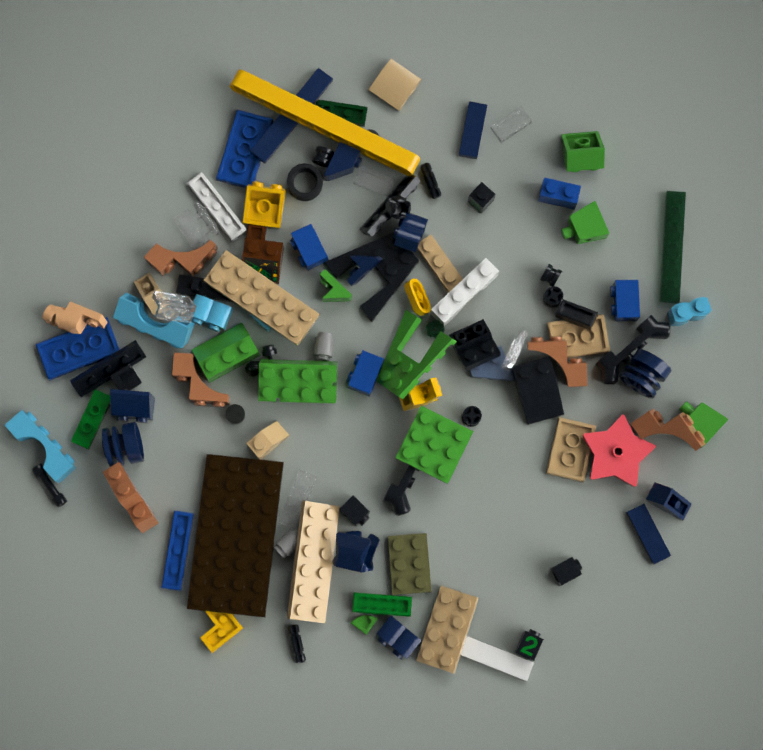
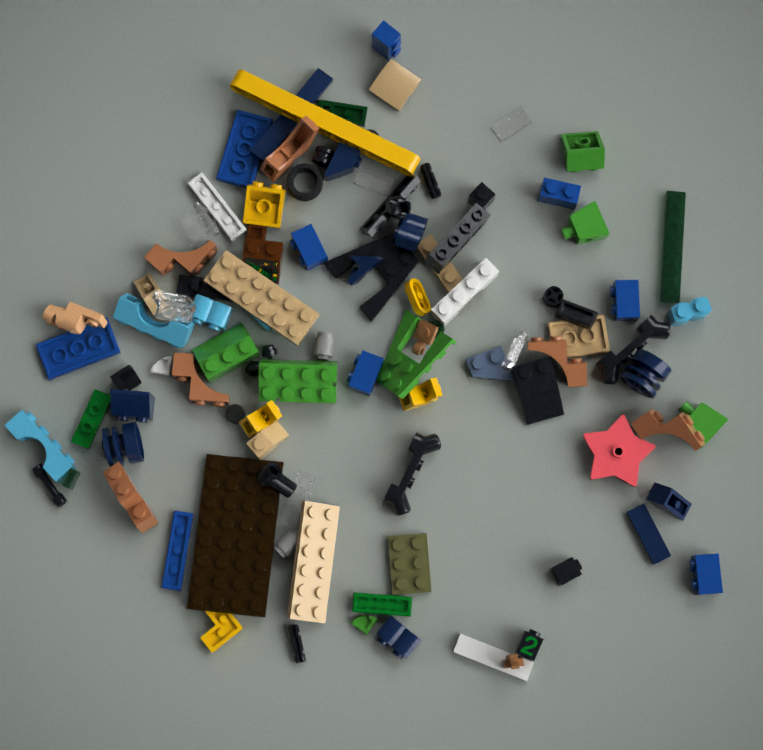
black plate [70,340,146,397] -> none
bright green slope [320,269,352,302] -> none
dark blue piece [332,531,380,573] -> none
black brick [339,495,370,527] -> none
bright green plate [395,406,474,484] -> none
tan plate [416,586,479,674] -> none
black brick [449,319,501,371] -> none
dark blue tile [459,101,487,159] -> none
black wheel [462,406,482,427] -> none
black wheel [540,264,562,286] -> none
tan tile [546,417,596,482] -> none
none -> clear green tile [62,468,81,490]
none -> white tile [151,356,173,376]
none -> yellow brick [239,400,282,438]
none -> black piece [256,462,297,498]
none -> nougat arch [260,116,319,182]
none -> blue brick [372,20,401,61]
none -> medium nougat plate [412,320,439,355]
none -> black brick [425,203,490,274]
none -> medium nougat plate [502,653,524,669]
none -> blue brick [689,553,723,595]

